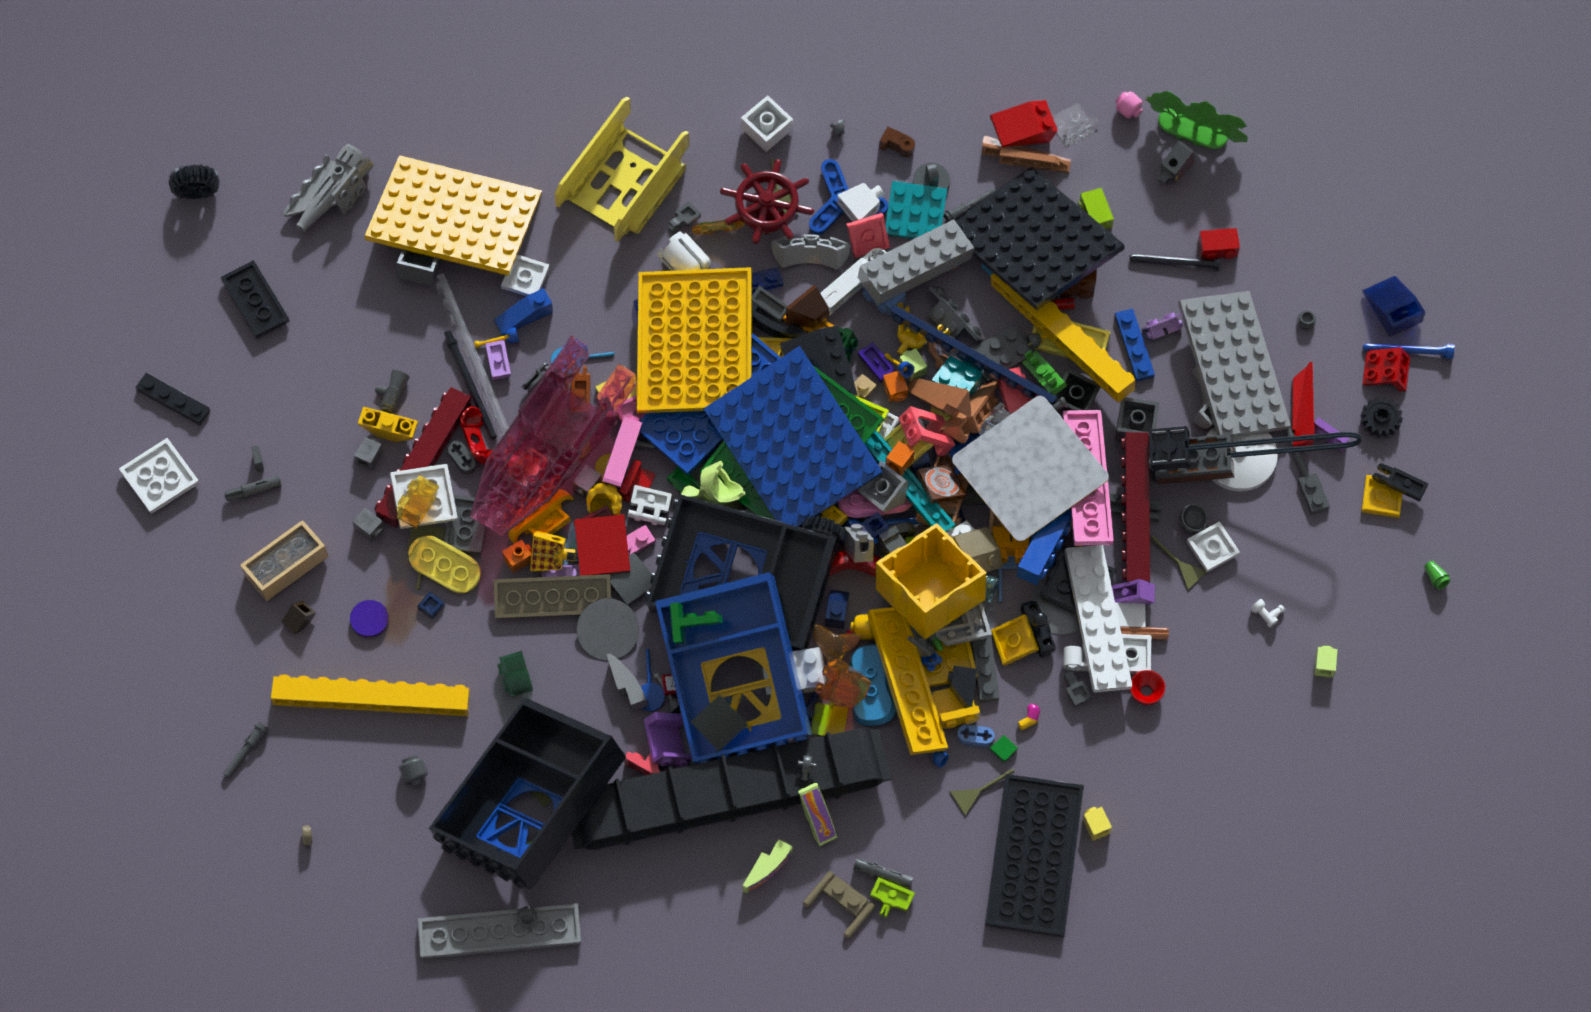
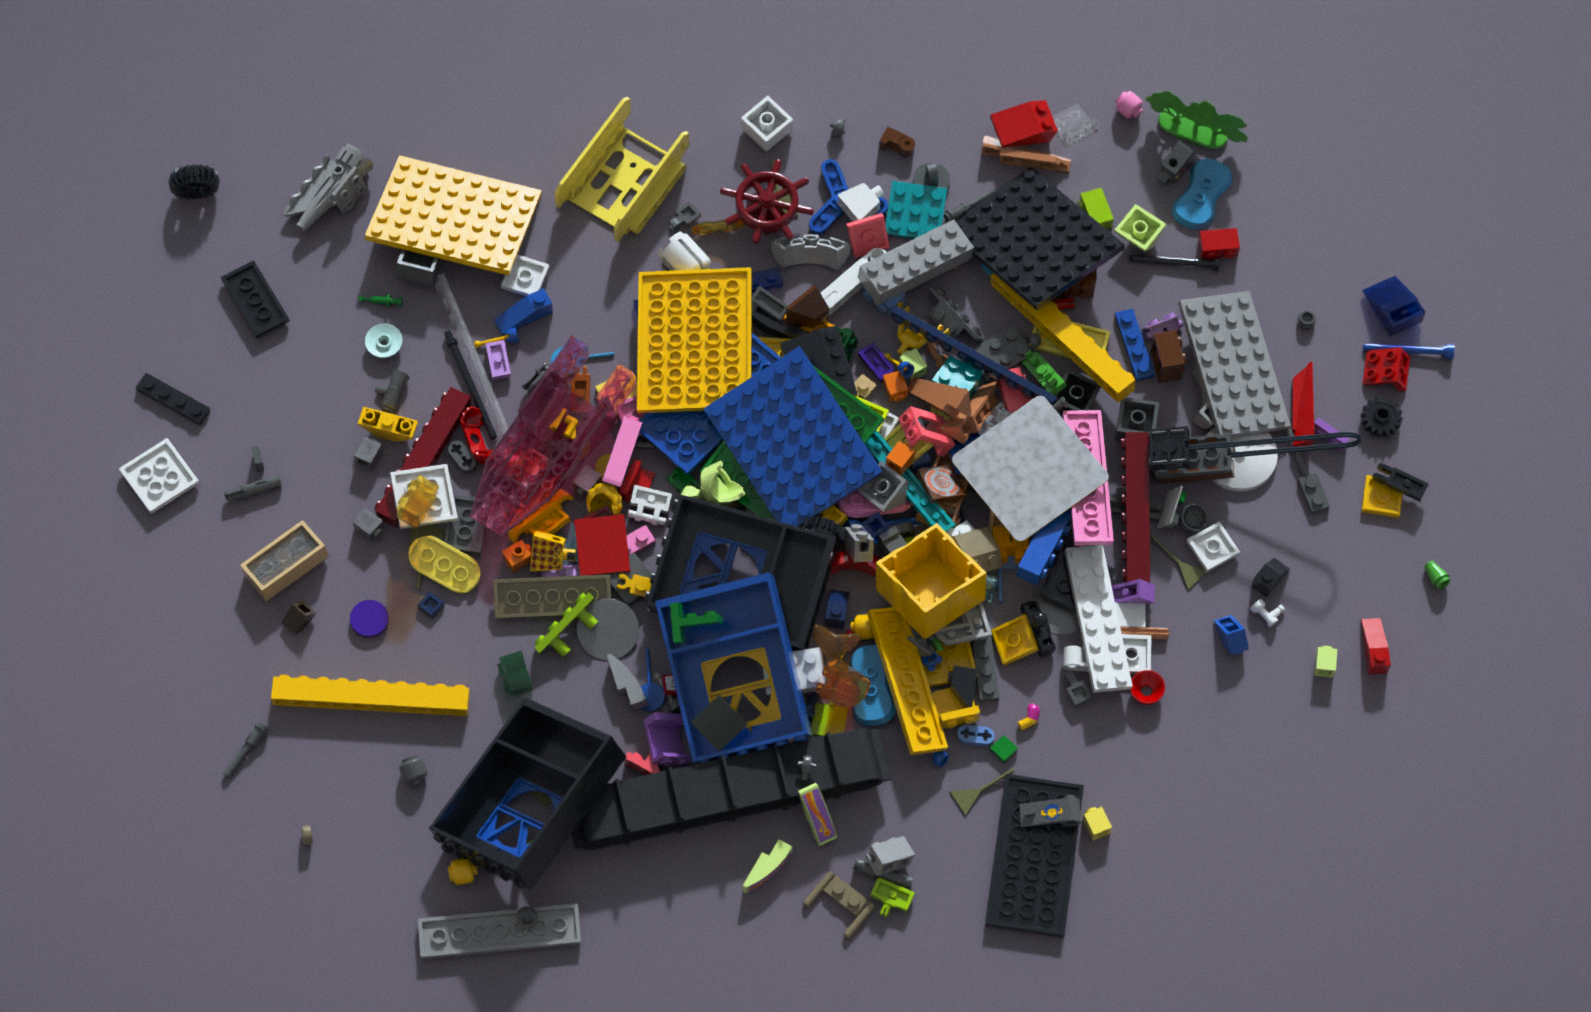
none -> green piece [358,294,403,307]
none -> light aqua dish [365,323,403,358]
none -> yellow head [447,858,478,885]
none -> lime plate [534,592,598,657]
none -> yellow piece [549,408,578,440]
none -> yellow plate [616,574,651,598]
none -> light grey brick [865,836,915,876]
none -> dark grey door [1019,795,1081,828]
none -> yellowish green slope [1114,204,1166,252]
none -> reddish brown brick [1150,330,1187,383]
none -> white piece [1157,486,1186,529]
none -> dark azure plate [1172,158,1233,230]
none -> blue slope [1214,614,1249,655]
none -> black slope [1251,557,1290,598]
none -> red slope [1361,618,1391,675]

